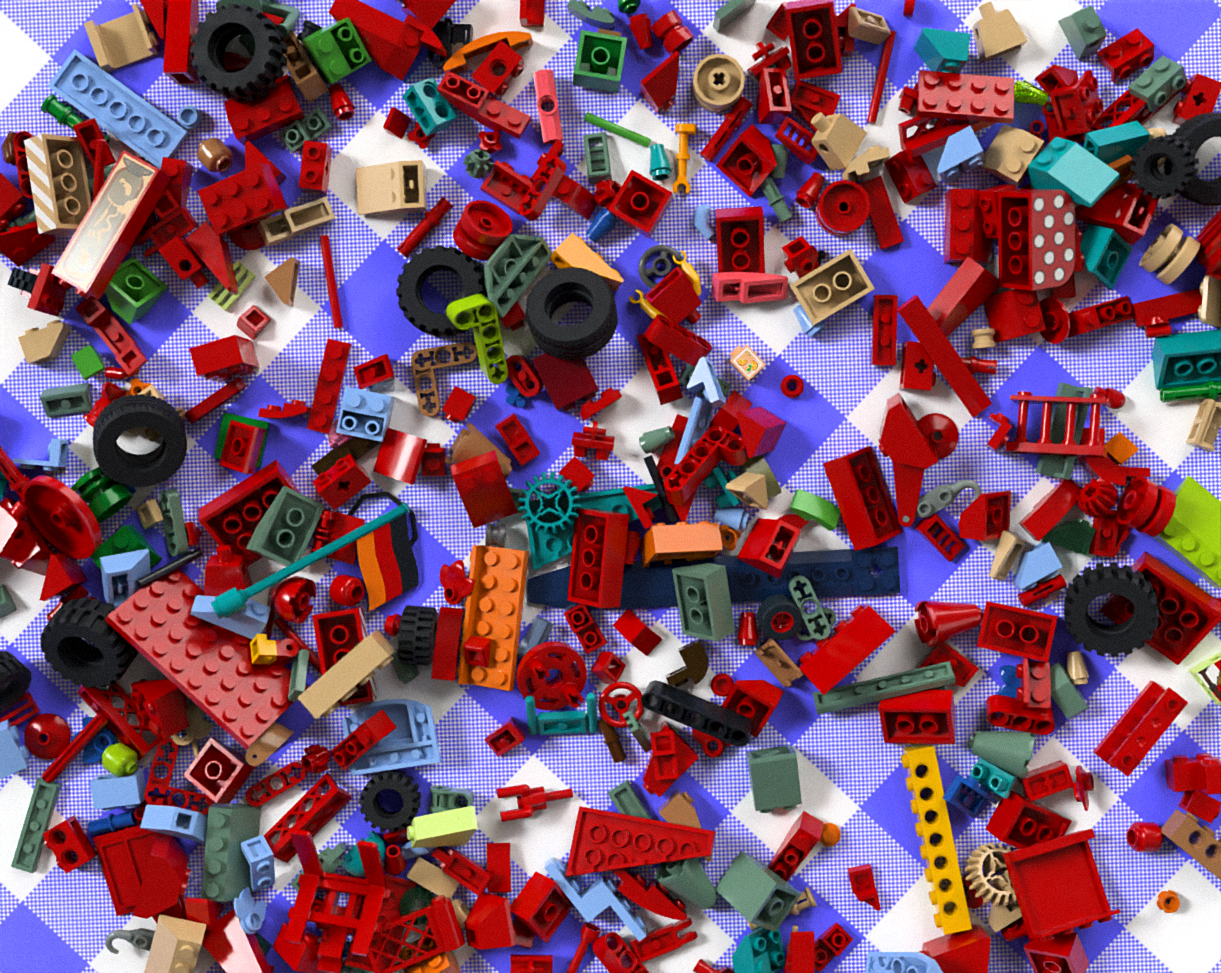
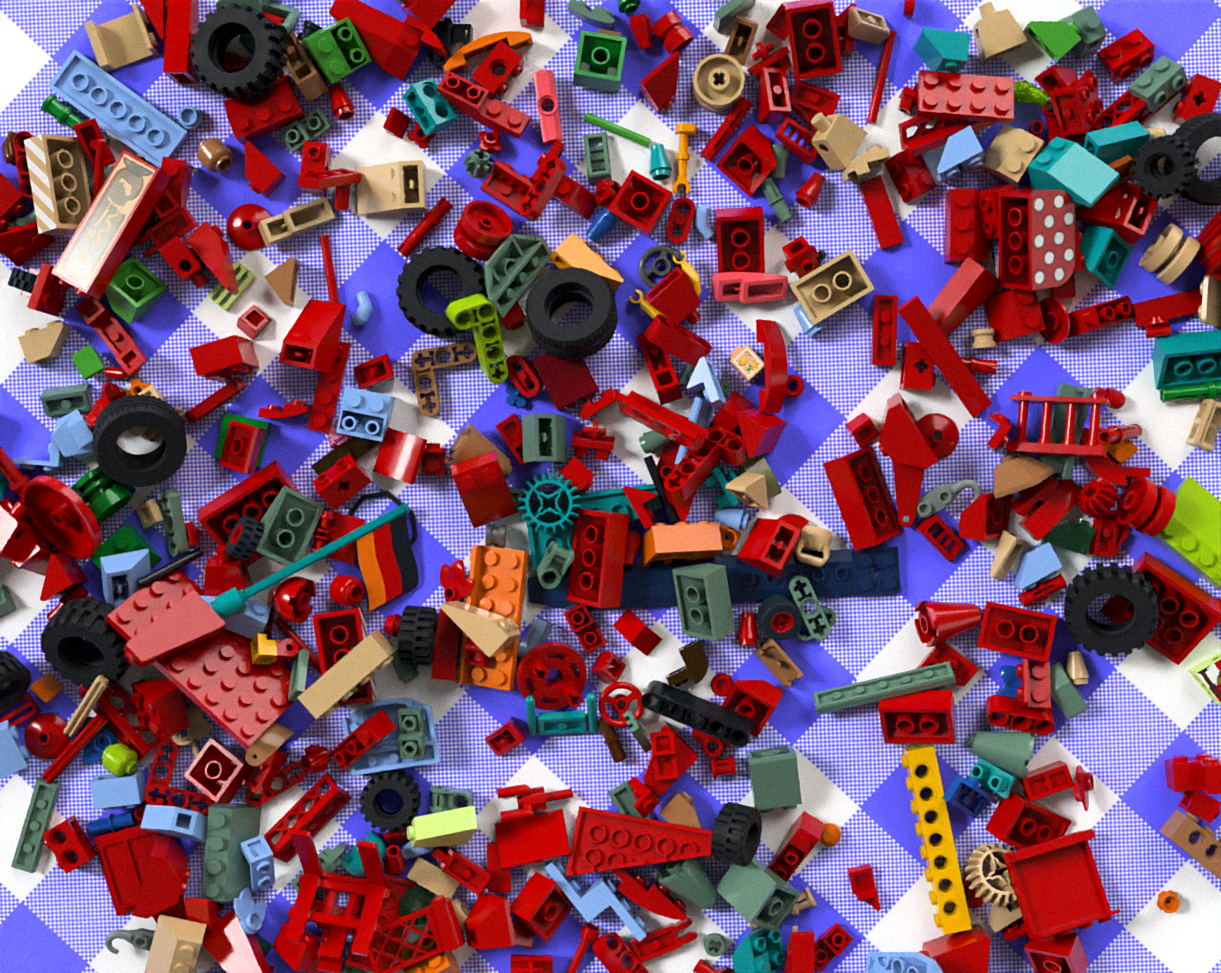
red brick [197,164,288,236] -> none
red brick [442,386,477,423] -> none
bright green slope [789,489,841,531] -> none
red slope [797,604,896,695] -> none
red wheel [815,180,871,237] -> none
red fence [1093,680,1189,777] -> none
red head [1126,822,1164,852] -> none
none -> orange slope [29,673,65,703]
none -> light blue slope [51,409,94,461]
none -> tan axle [64,675,109,737]
none -> slope [124,589,226,668]
none -> black wheel [225,515,264,561]
none -> red hinge [241,747,289,794]
none -> red slope [278,299,347,374]
none -> red piece [298,168,361,210]
none -> light blue arm [351,291,373,326]
none -> sand green slope [397,707,425,759]
none -> tan slope [439,600,521,658]
none -> red tile [495,809,571,871]
none -> sand green slope [522,413,567,463]
none -> sand green piece [536,541,575,589]
none -> red fence [616,391,710,453]
none -> red bracket [628,777,660,818]
none -> red plate [665,197,695,244]
none -> sand green bush [704,933,725,957]
none -> red bush [710,755,736,780]
none -> black tyre [712,802,762,867]
none -> medium nougat slope [724,15,759,65]
none -> red slope [756,319,788,414]
none -> tan piece [795,525,833,567]
none -> red slope [845,413,880,448]
none -> medium nougat slope [994,453,1055,499]
none -> red slope [1011,475,1059,517]
none -> bright green slope [1024,21,1081,63]
none -> red pin [1097,424,1142,444]

